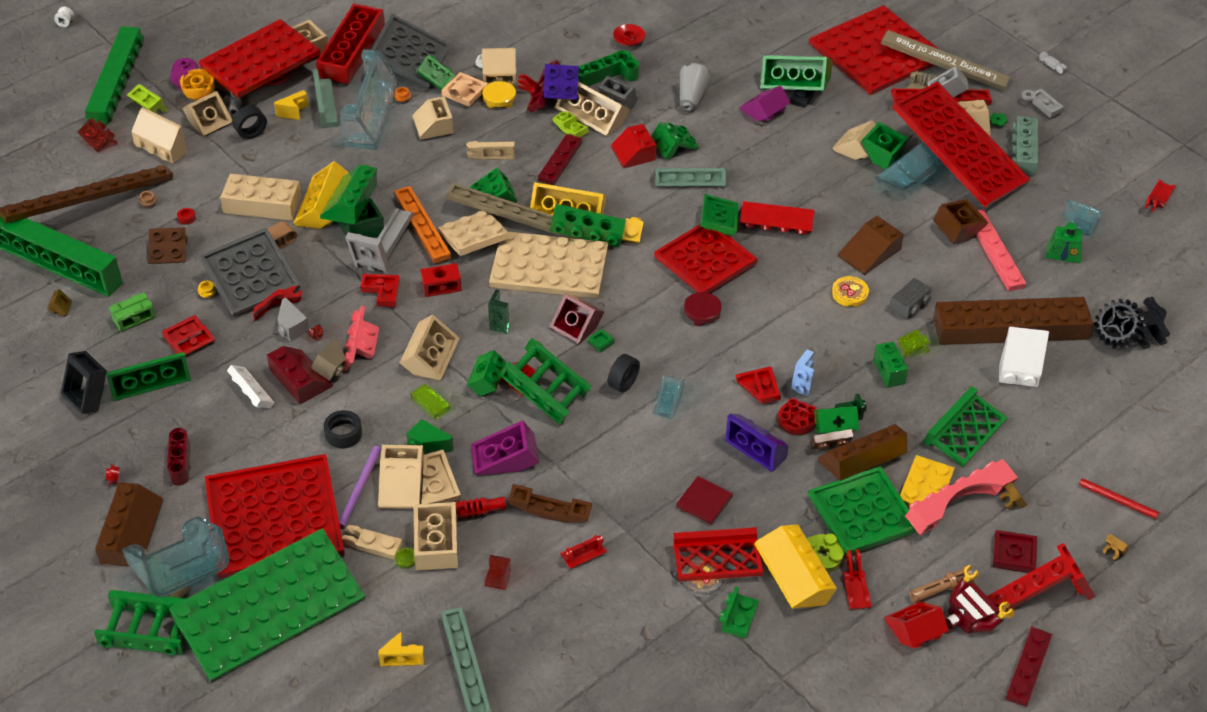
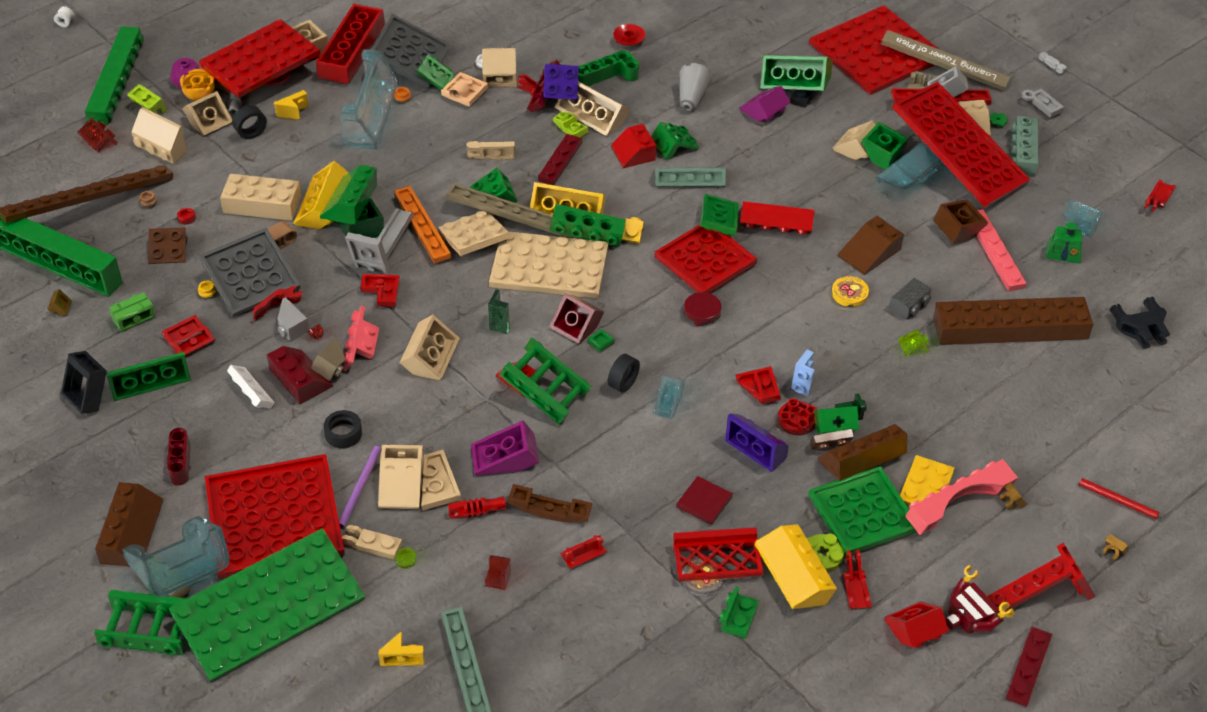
red plate [105,464,119,485] -> none
sand green fence [313,69,338,128] -> none
green slope [406,419,454,455] -> none
clear neon green tile [410,383,450,420] -> none
tan slope [412,96,453,140] -> none
tan brick [414,502,458,570] -> none
red brick [420,263,462,297] -> none
green brick [467,350,507,397] -> none
yellow tile [483,81,516,108] -> none
dark grey brick [598,76,638,109] -> none
green brick [873,341,908,388] -> none
medium nougat pin [909,565,974,603] -> none
green fence [923,386,1008,467] -> none
dark red tile [992,530,1037,573] -> none
white slope [999,327,1049,387] -> none
black gear [1094,298,1147,349] -> none

